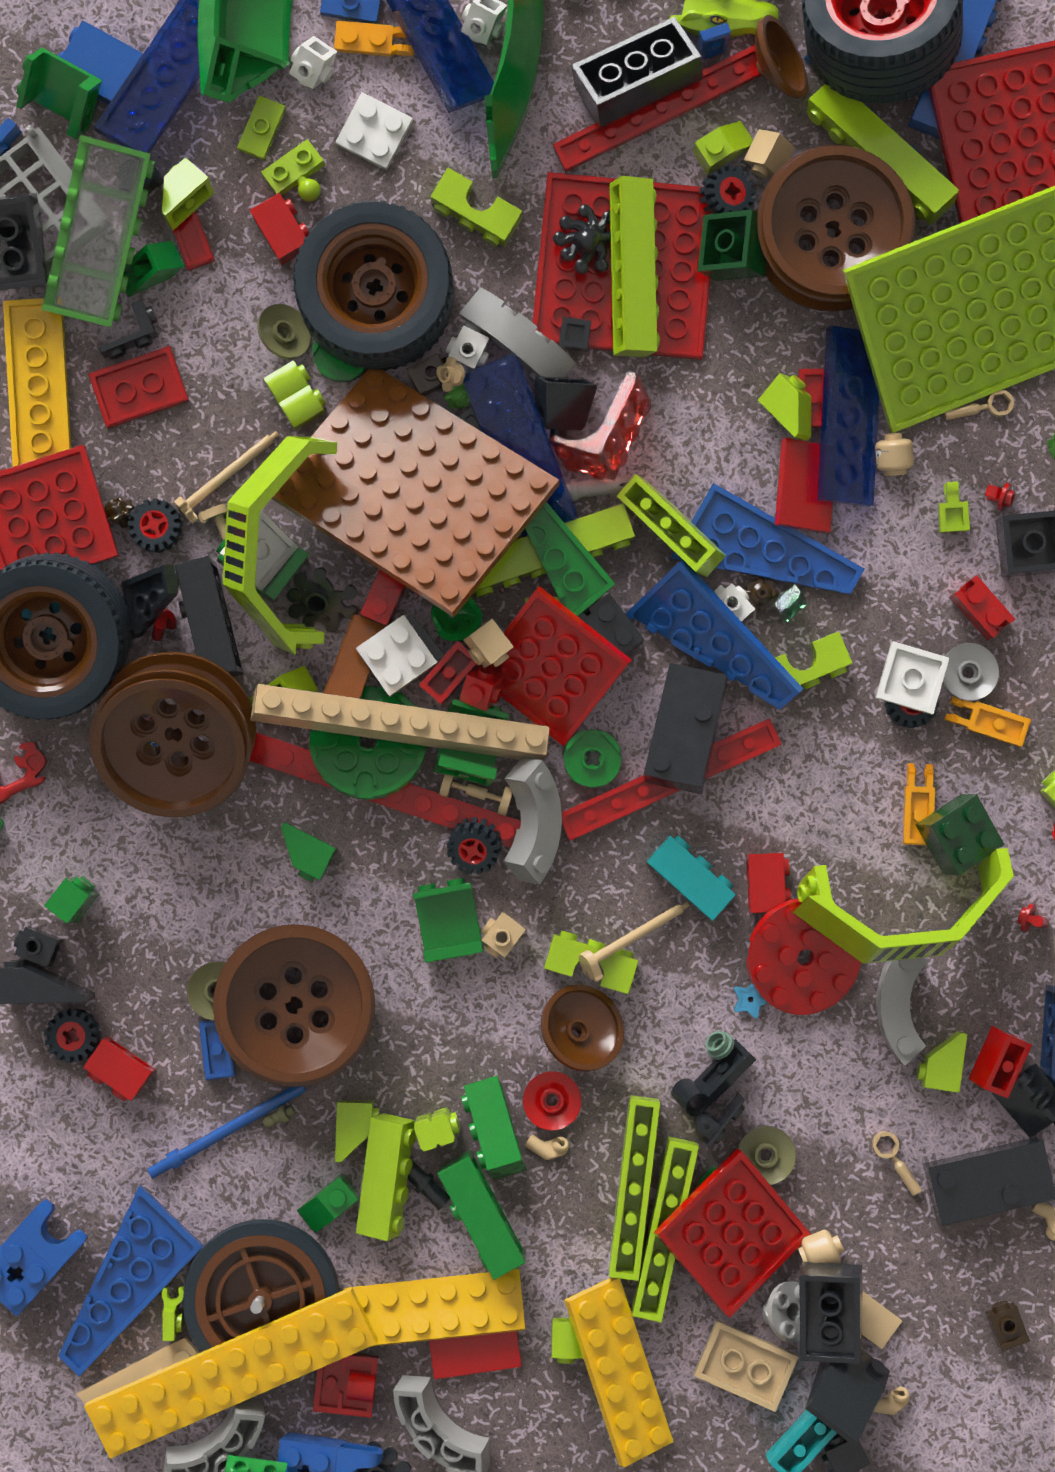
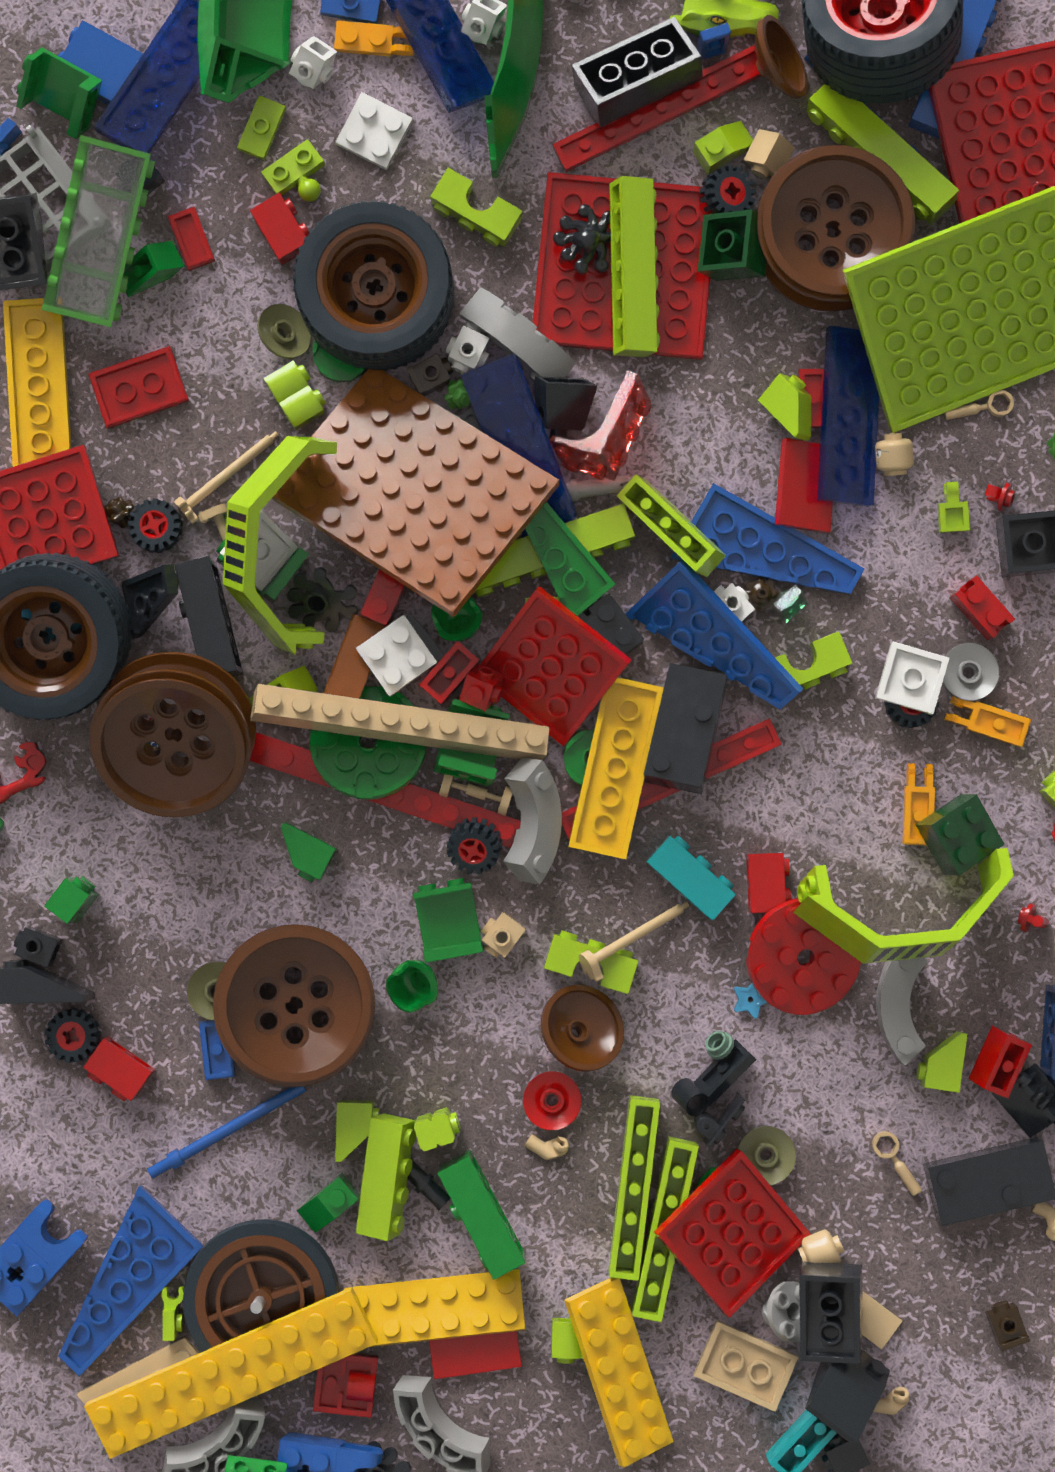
black bracket [99,300,158,360] -> none
red plate [151,609,178,641] -> none
lime slope [162,157,215,230] -> none
olive piece [262,1104,295,1127] -> none
tan plate [436,357,465,392] -> none
green wedge [461,1076,527,1180] -> none
tan brick [464,619,513,668] -> none
black plate [559,317,591,352] -> none
none -> green helmet [386,960,438,1013]
none -> yellow plate [568,677,664,860]

